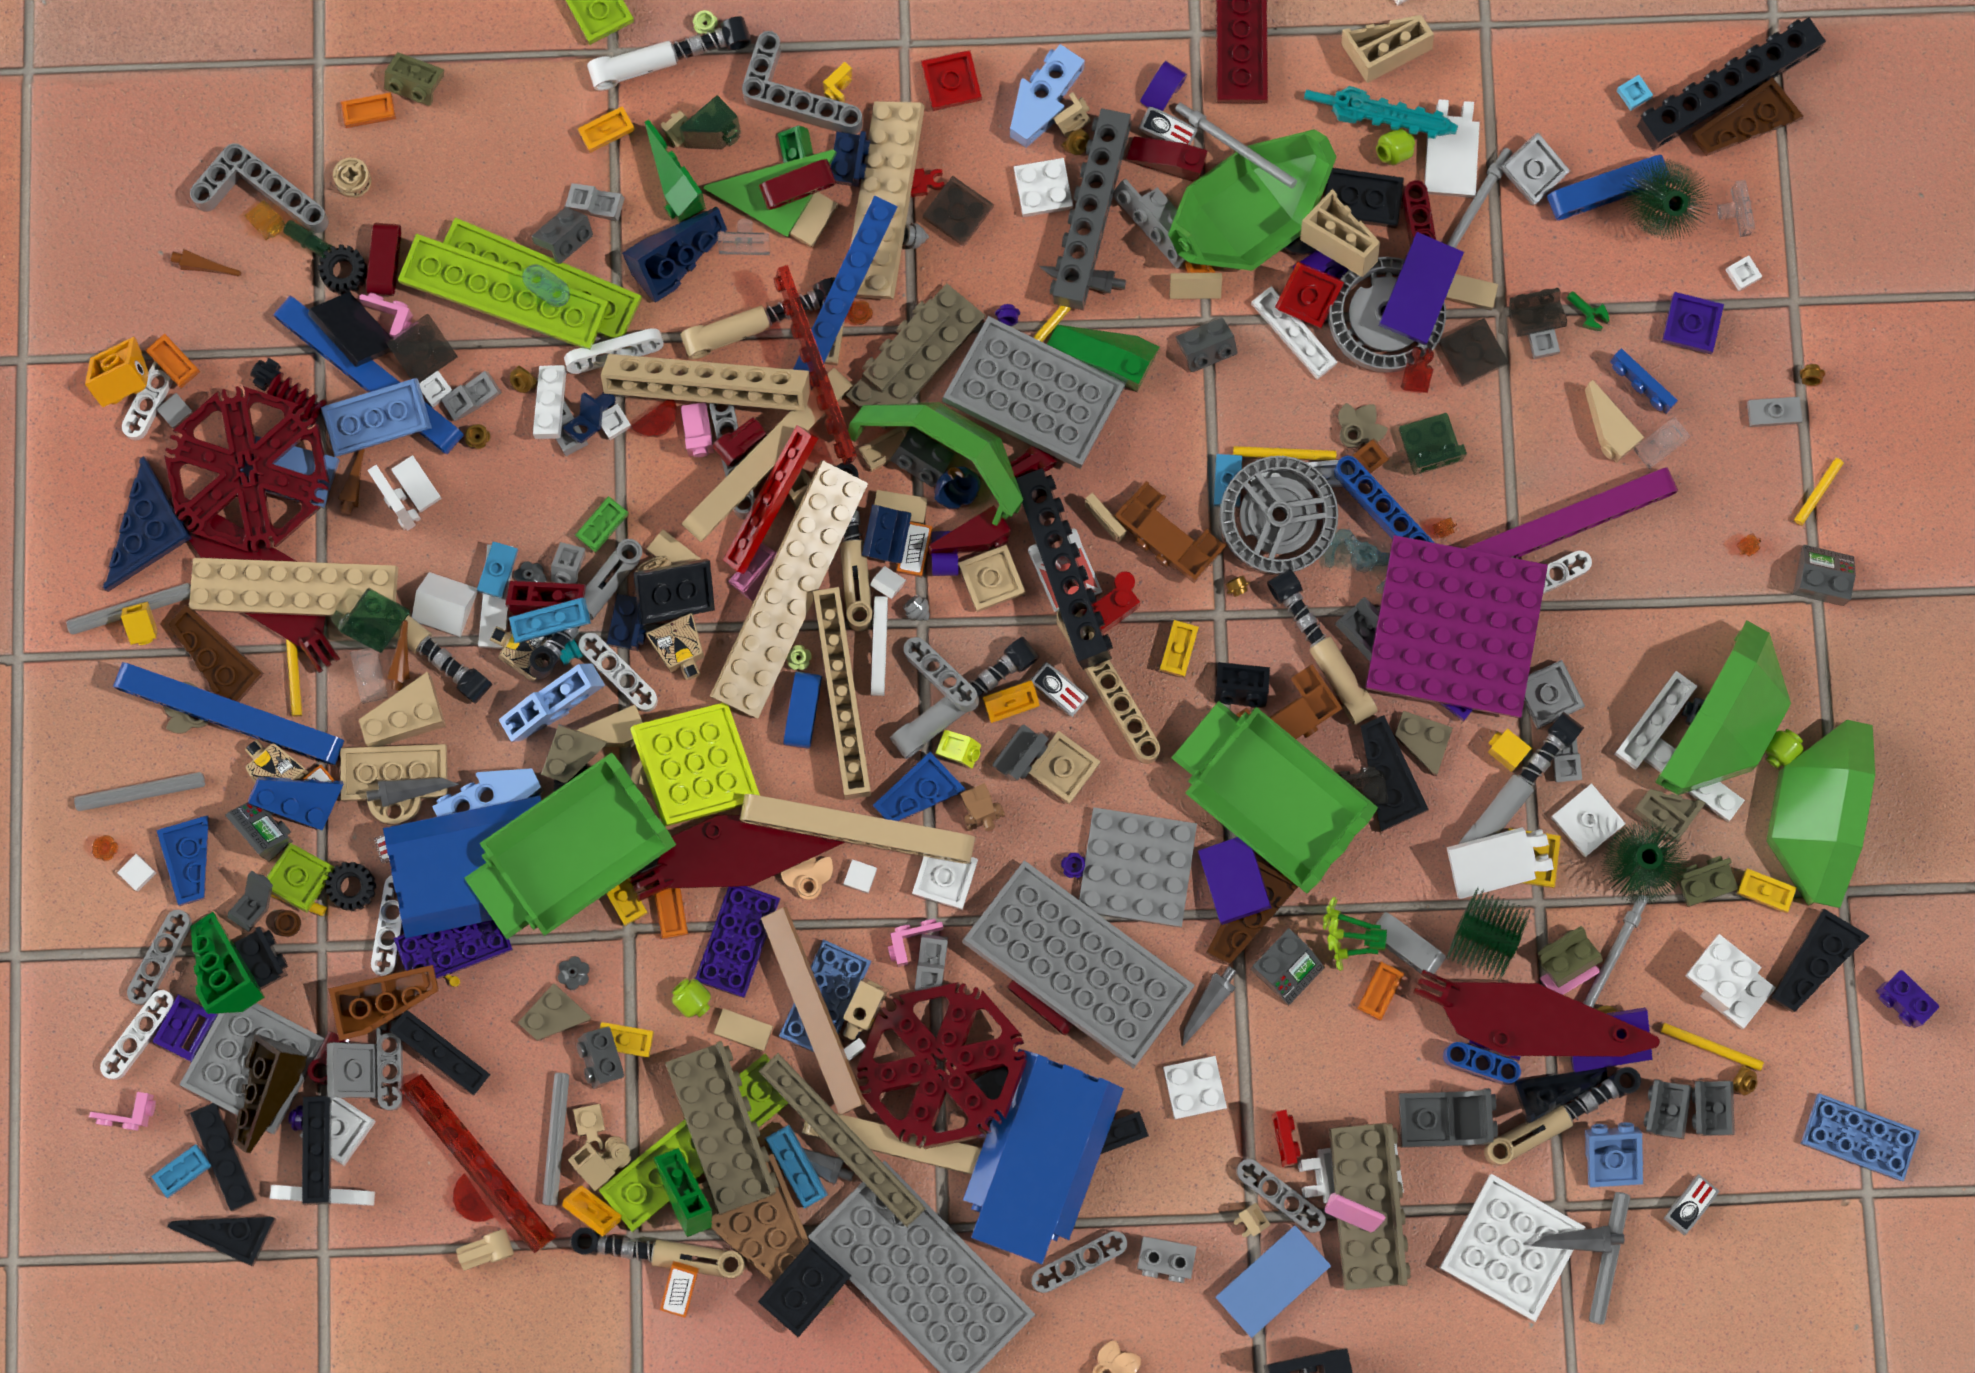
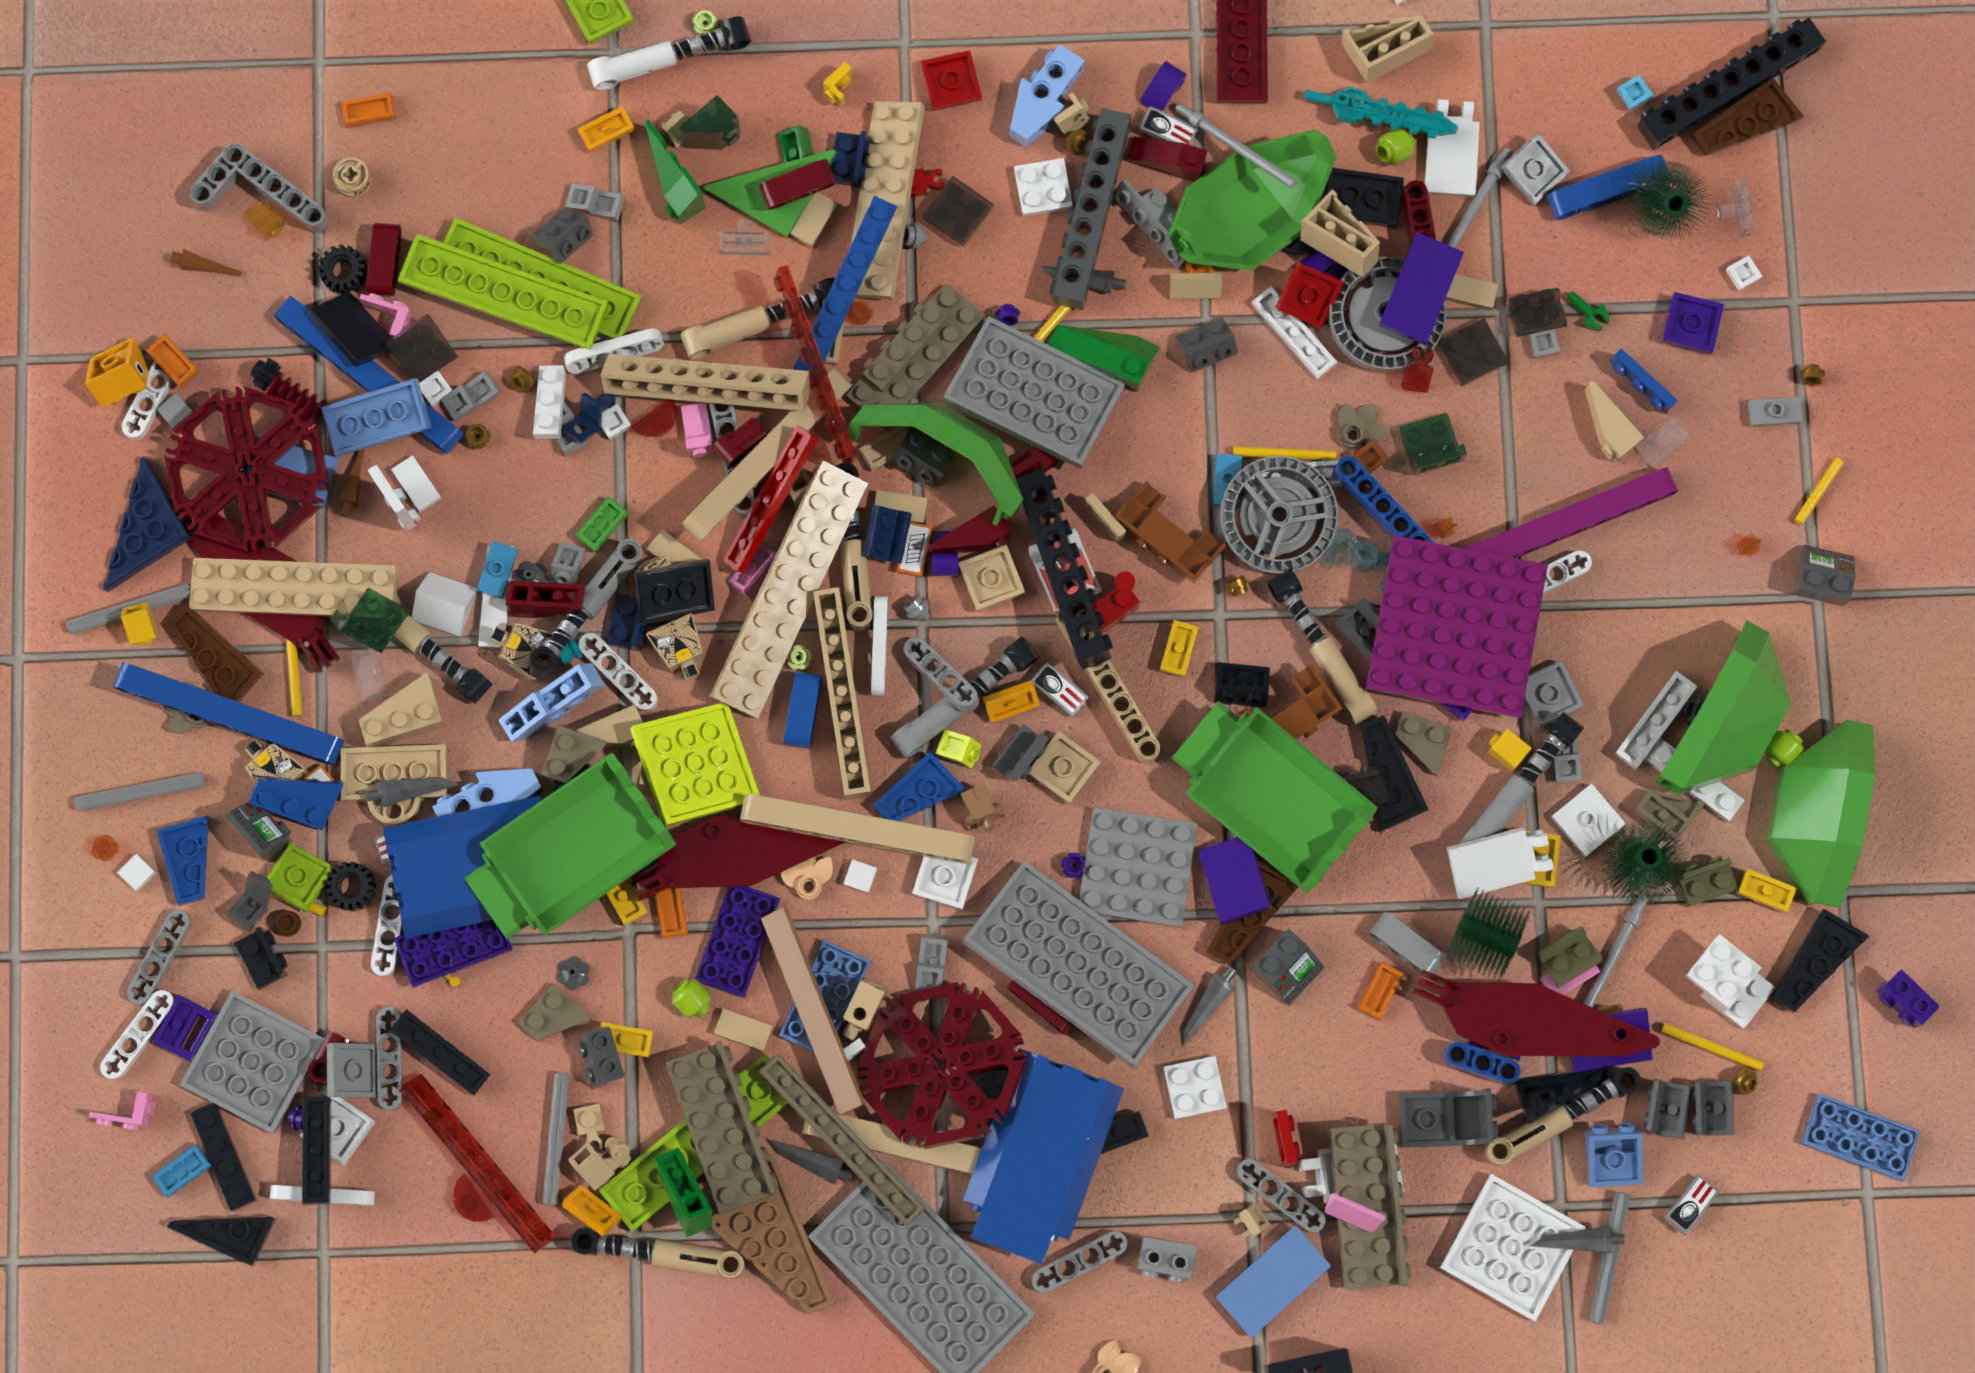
green wedge [191,912,265,1014] -> none
dark brown wedge [233,1034,307,1153] -> none
clear green axle [283,220,332,258] -> none
dark orange wedge [328,965,439,1041] -> none
olive bracket [384,52,444,106] -> none
dark orange piece [387,620,410,690] -> none
tan piece [456,1229,514,1271] -> none
dark azure tile [509,598,591,643] -> none
clear light blue plate [523,264,570,307] -> none
dark blue wedge [622,207,727,303] -> none
tile [660,1261,699,1318] -> none
light grey beam [742,31,863,134] -> none
black tile [758,1240,852,1338] -> none
dark azure tile [765,1125,828,1209] -> none
white tile [870,566,906,599] -> none
bright pink bracket [888,919,943,967] -> none
dark blue hair [934,467,981,510] -> none
plant [1323,897,1387,971] -> none

